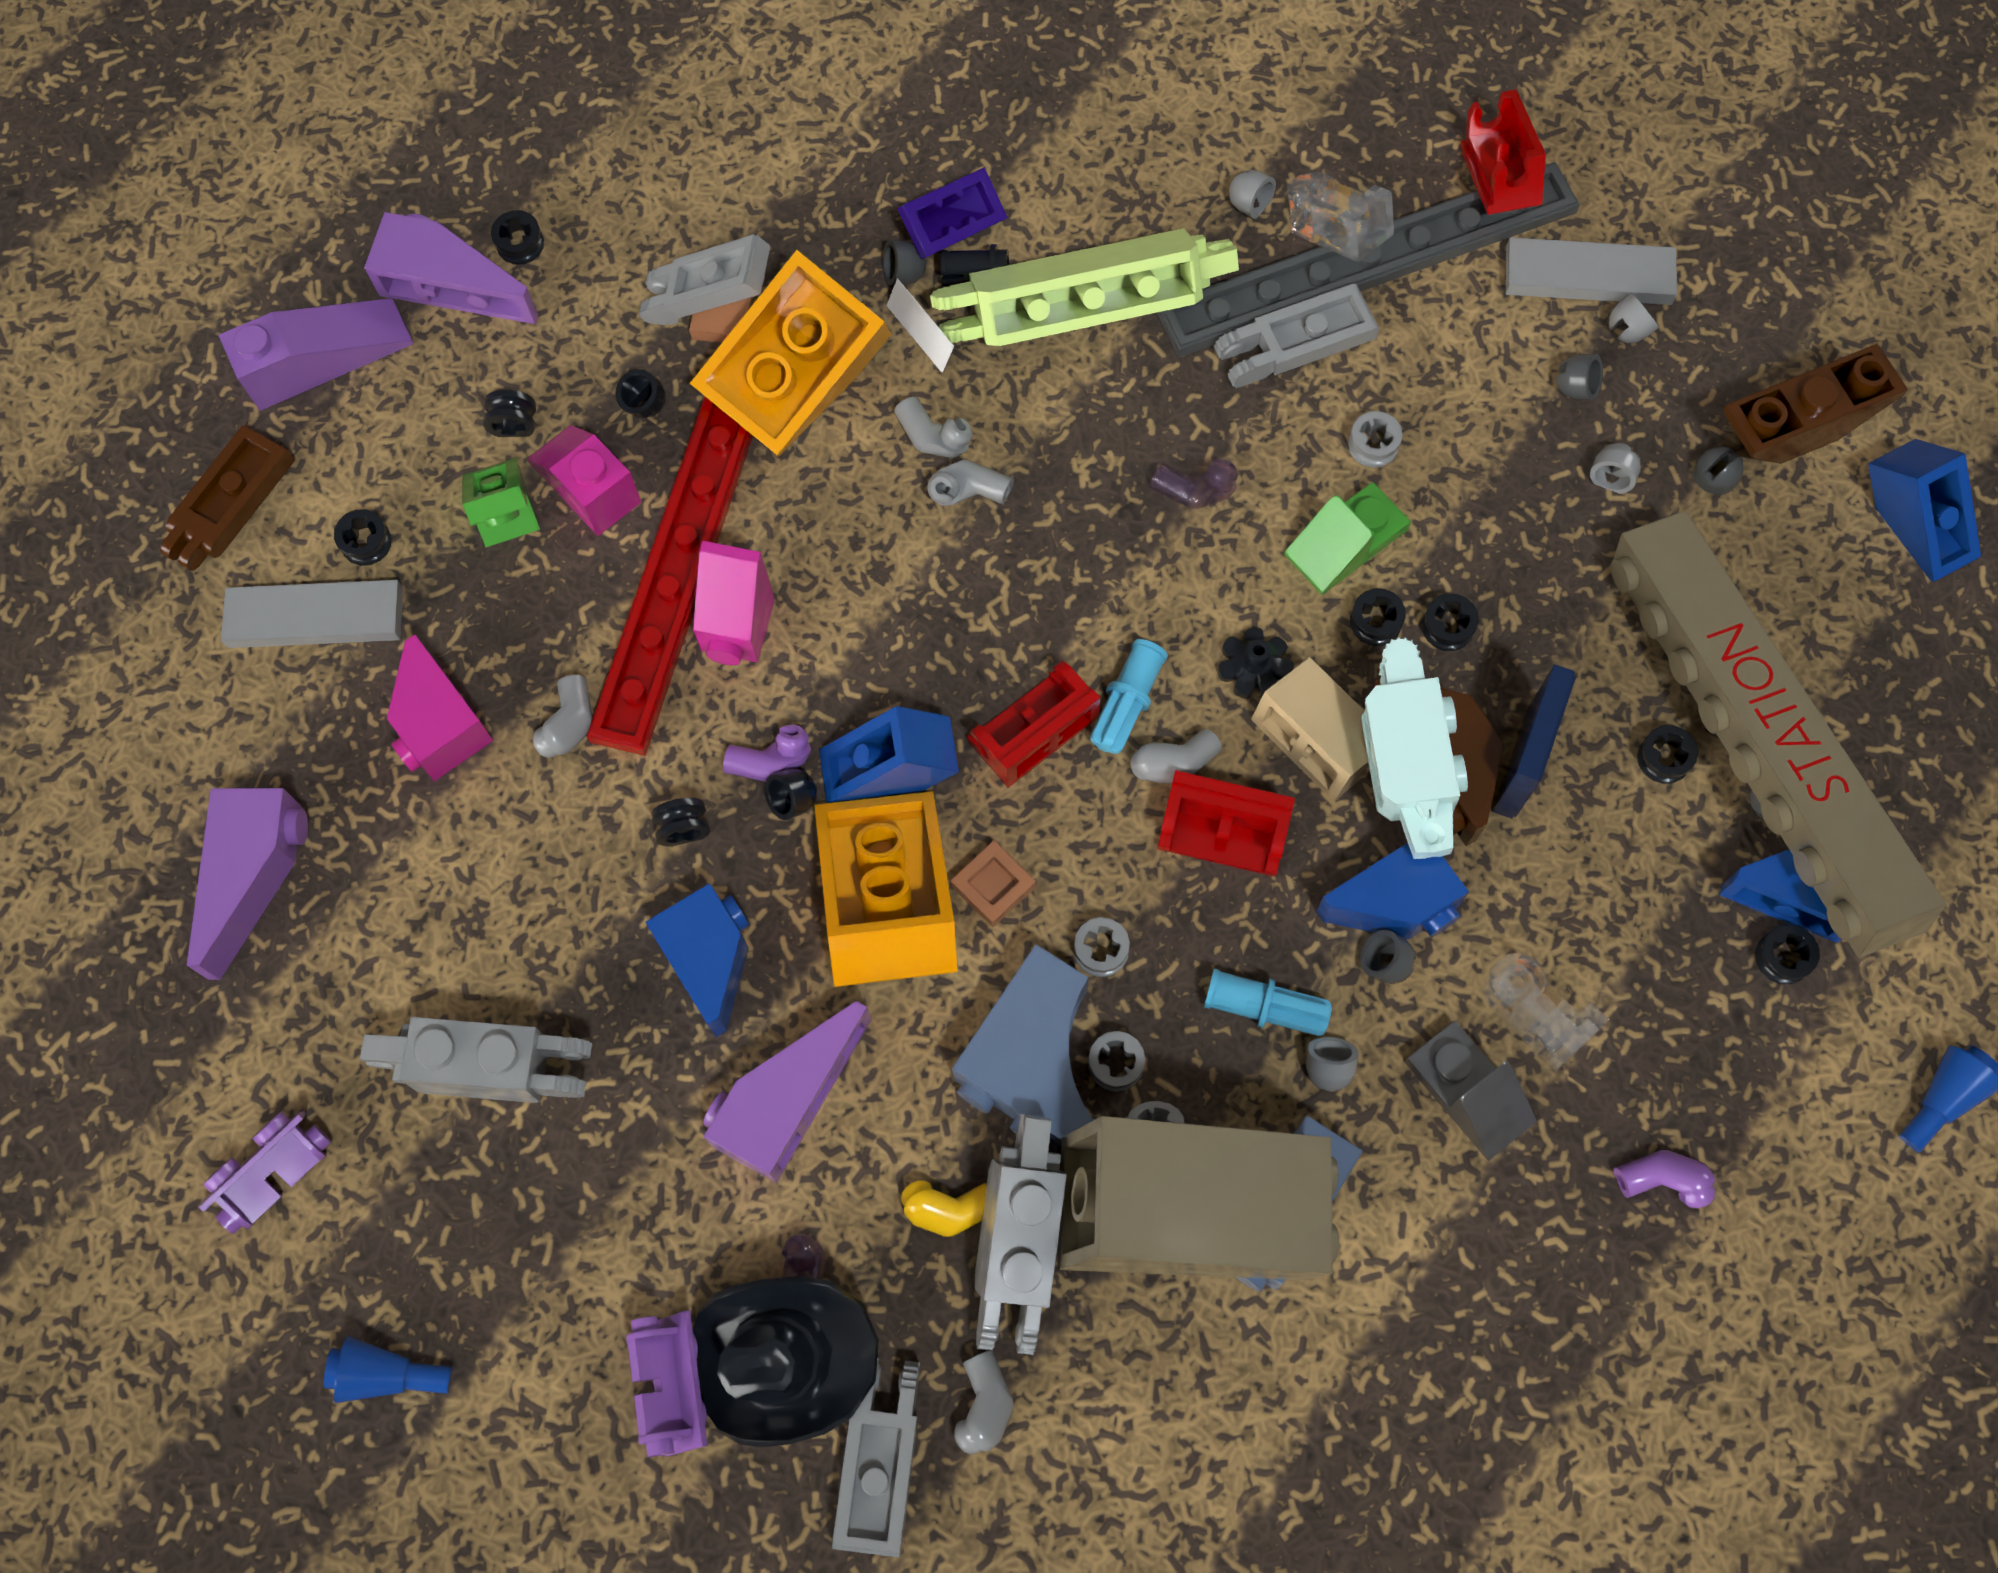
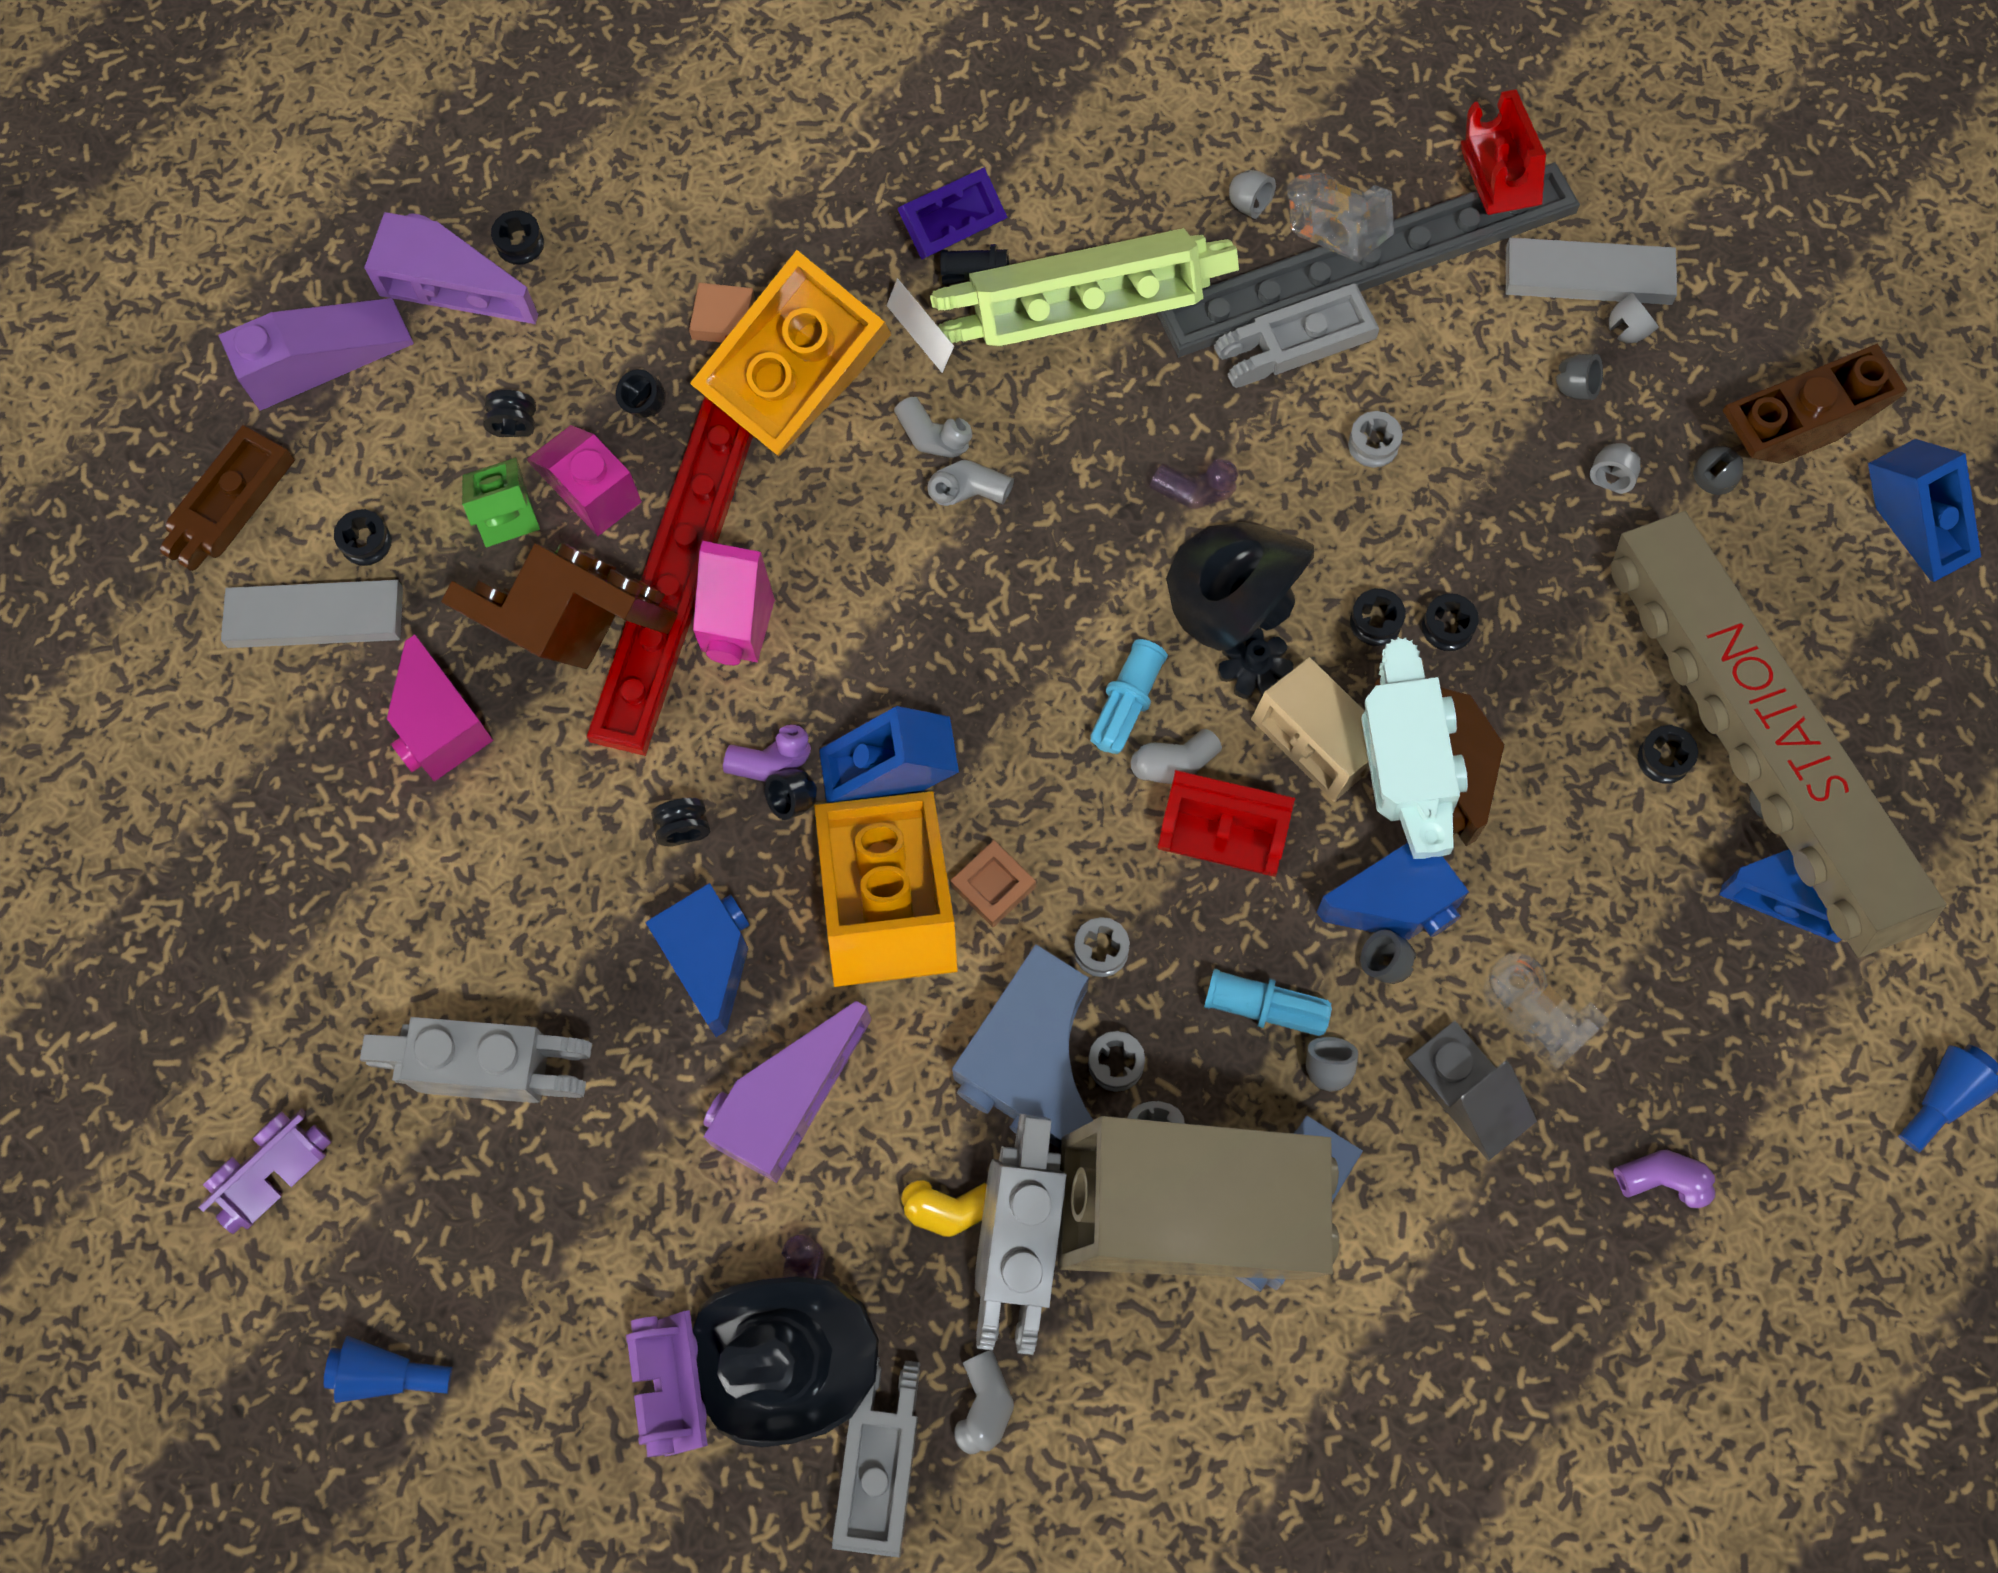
medium lavender slope [187,788,308,980] -> none
light grey arm [533,675,593,758] -> none
light grey hinge [639,234,770,325] -> none
dark grey hinge [882,240,926,285] -> none
red hinge [967,660,1101,788] -> none
slope [1284,482,1411,595] -> none
dark blue tile [1492,664,1576,819] -> none
black bush [1755,924,1820,984] -> none
none -> reddish brown bracket [441,542,678,669]
none -> black hat [1166,522,1314,651]

